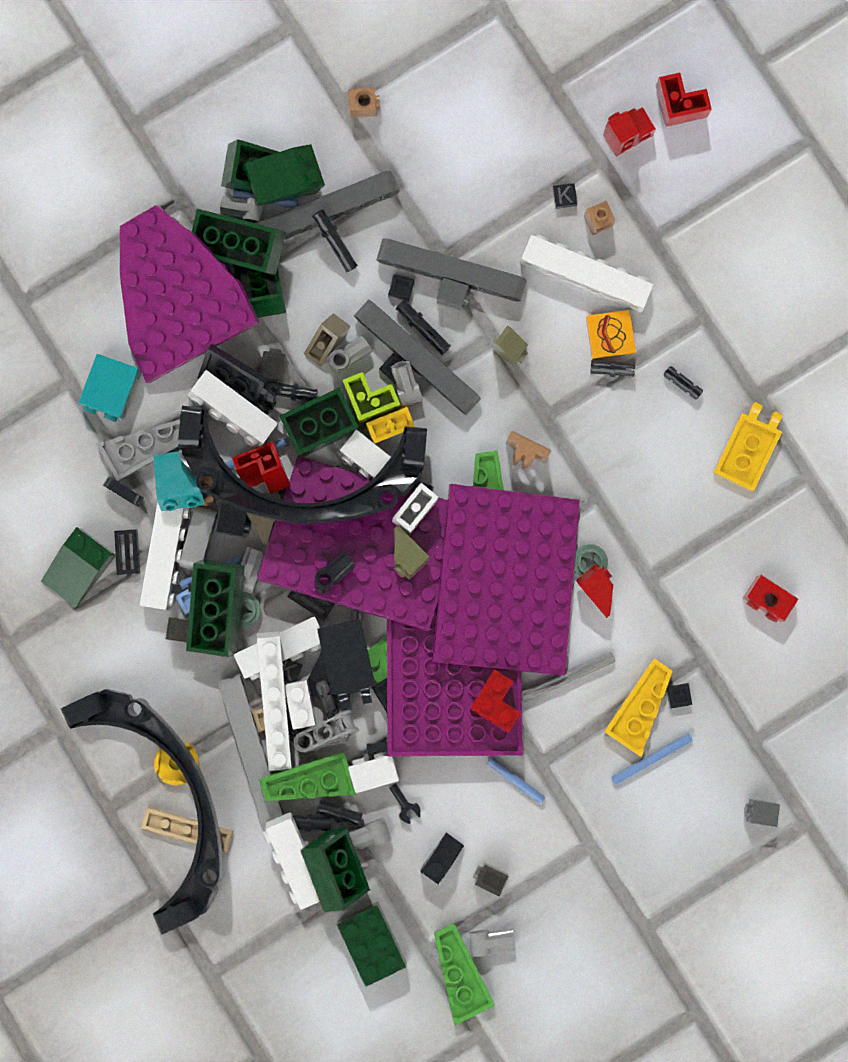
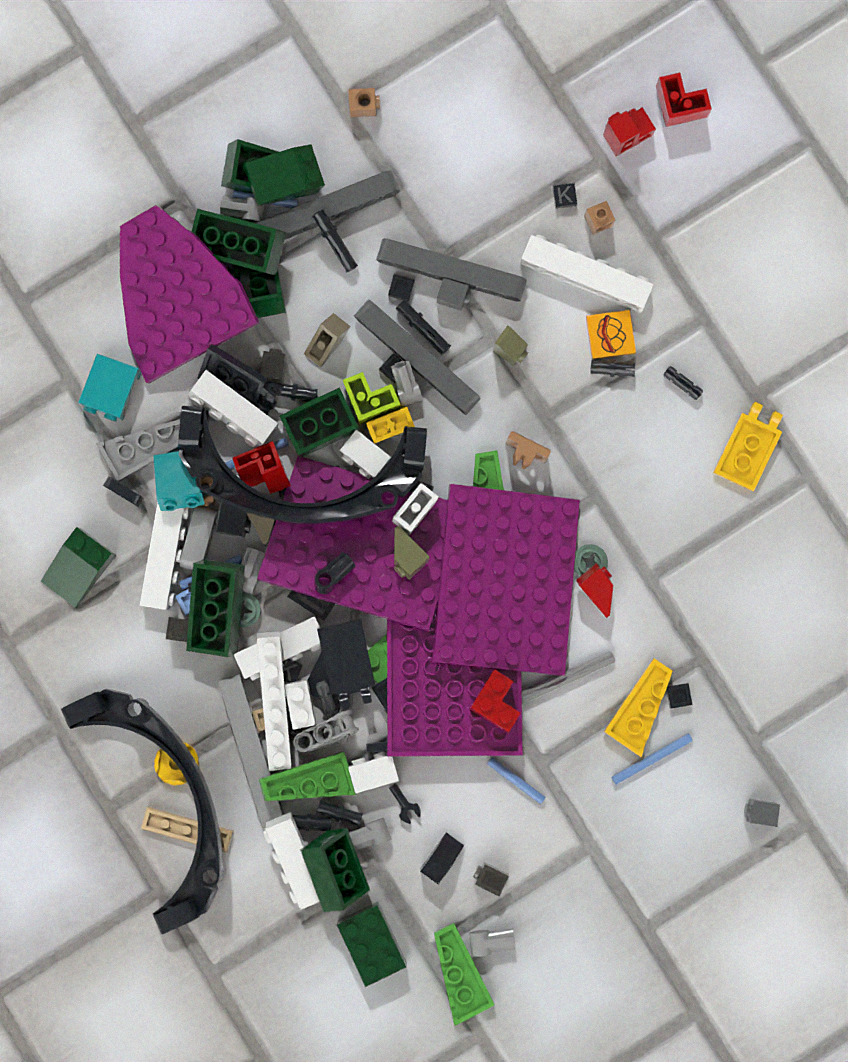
black tile [114,529,140,575] -> none
light grey piece [330,336,372,373] -> none
red brick [743,575,799,623] -> none

